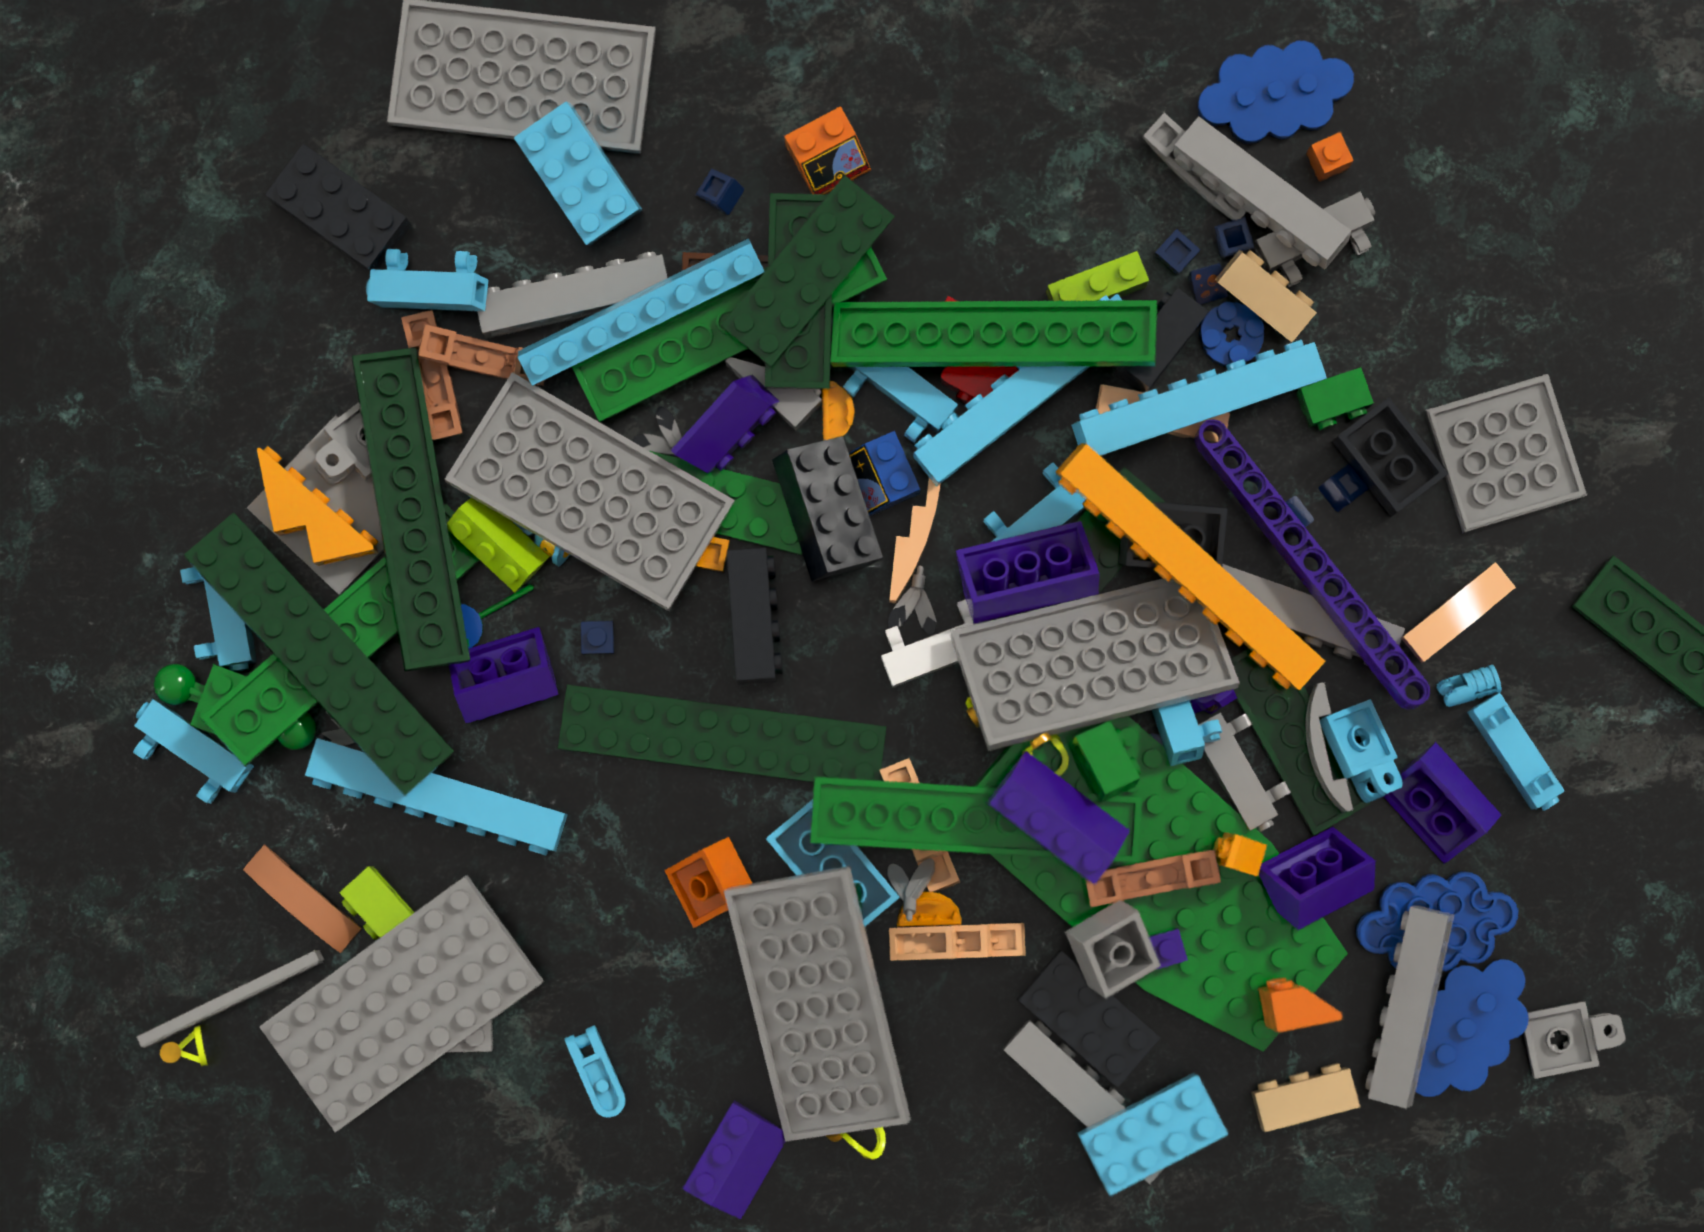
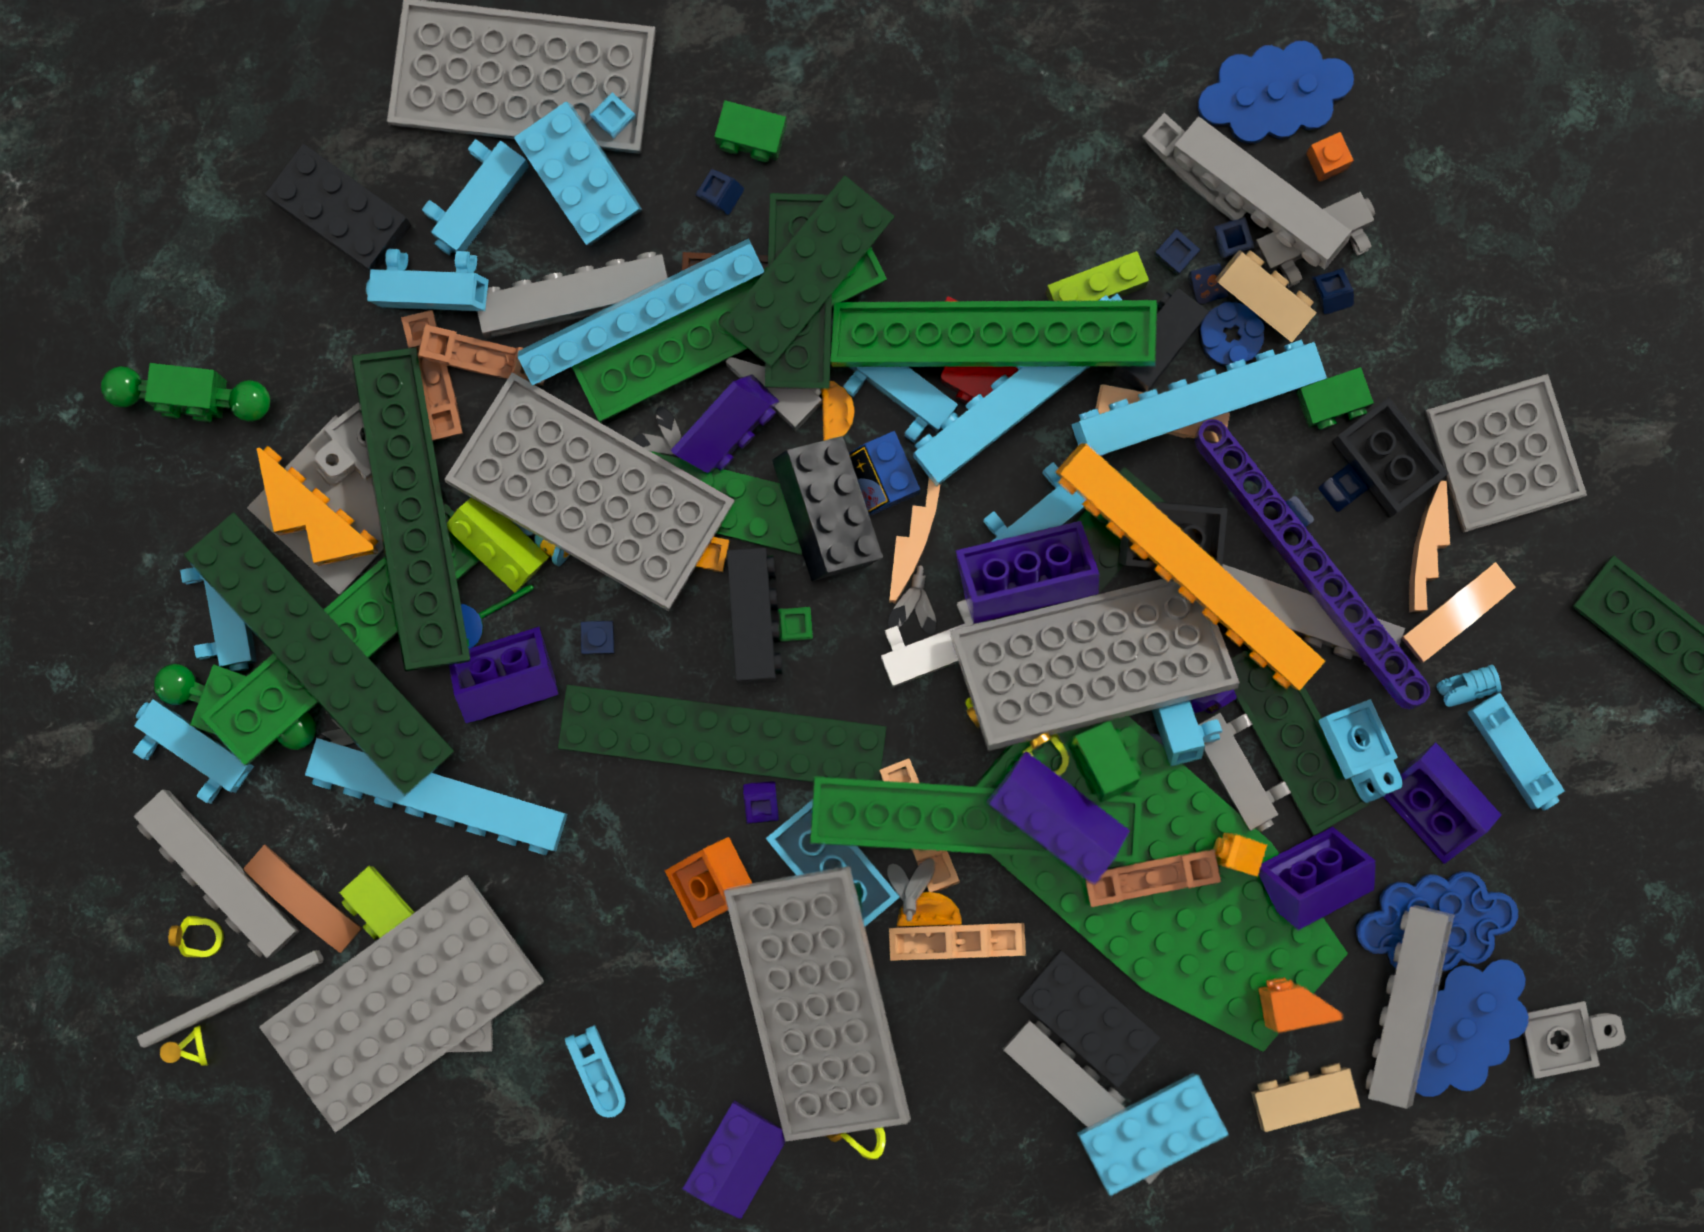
slope [784,106,871,194] -> none
light grey brick [1065,900,1160,998] -> none
dark purple plate [1149,928,1188,970] -> none
light grey slope [1306,682,1353,812] -> none
none -> green brick [101,363,271,422]
none -> light grey brick [134,789,301,958]
none -> neon yellow piece [168,916,224,958]
none -> medium azure brick [422,139,529,255]
none -> medium azure tile [590,92,636,139]
none -> green brick [714,101,787,162]
none -> dark purple slope [743,781,779,823]
none -> green tile [778,607,813,642]
none -> dark blue slope [1312,268,1354,314]
none -> light nougat slope [1409,481,1450,613]

